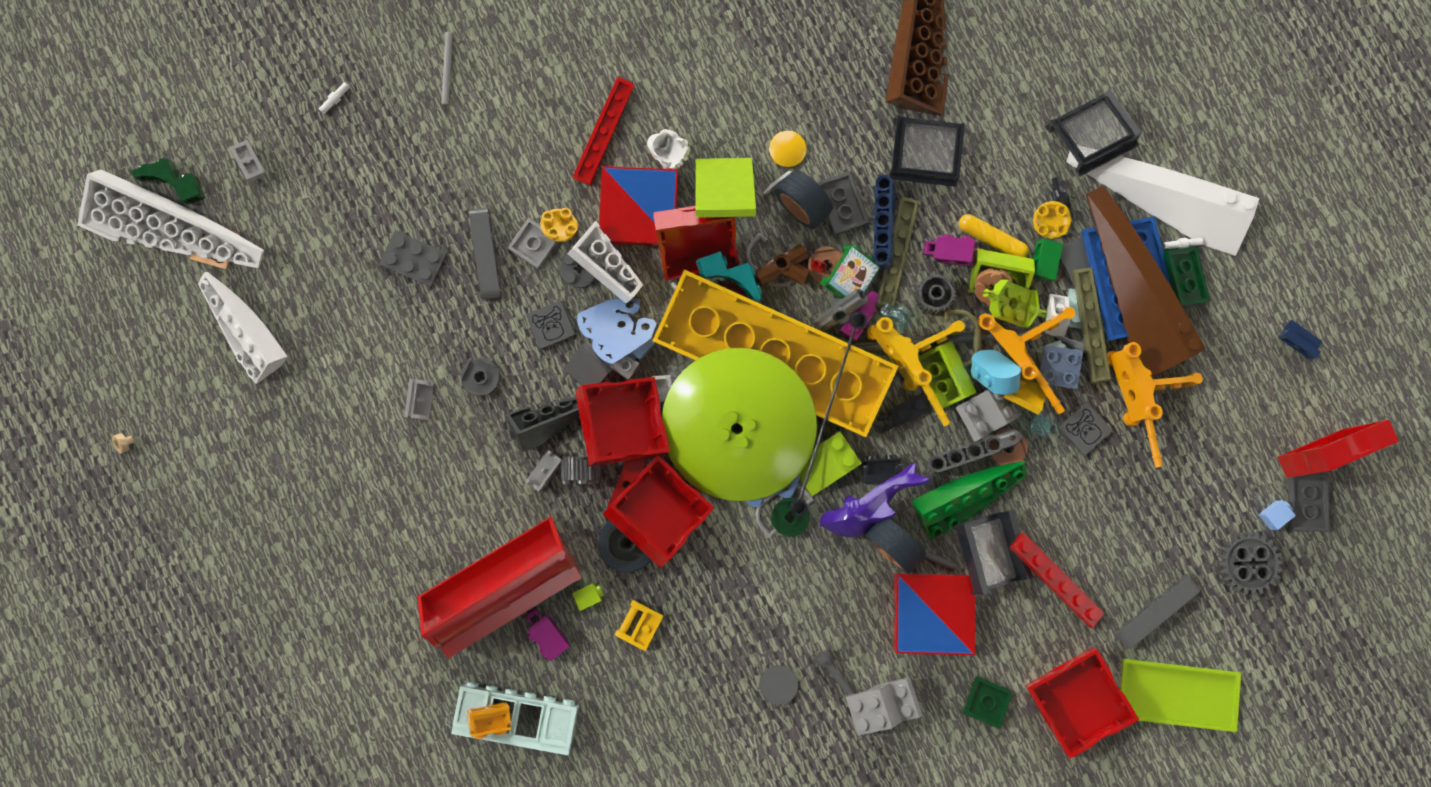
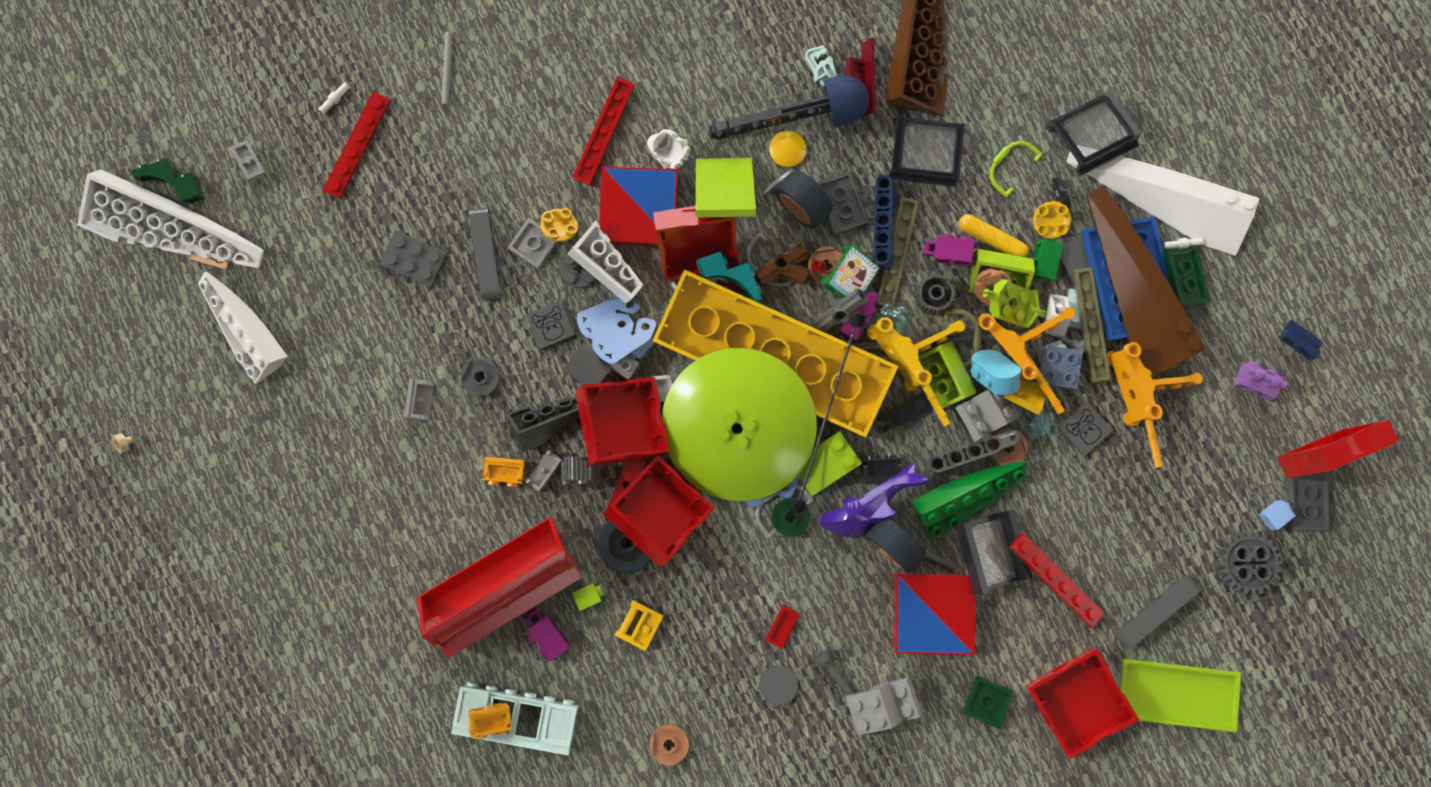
none -> red plate [322,92,391,200]
none -> light orange hinge [483,457,526,487]
none -> nougat plate [649,724,689,766]
none -> piece [709,75,869,140]
none -> red tile [765,605,800,649]
none -> light aqua piece [805,45,837,87]
none -> dark red bracket [845,38,877,116]
none -> lime piece [989,141,1043,197]
none -> medium lavender brick [1233,362,1287,400]

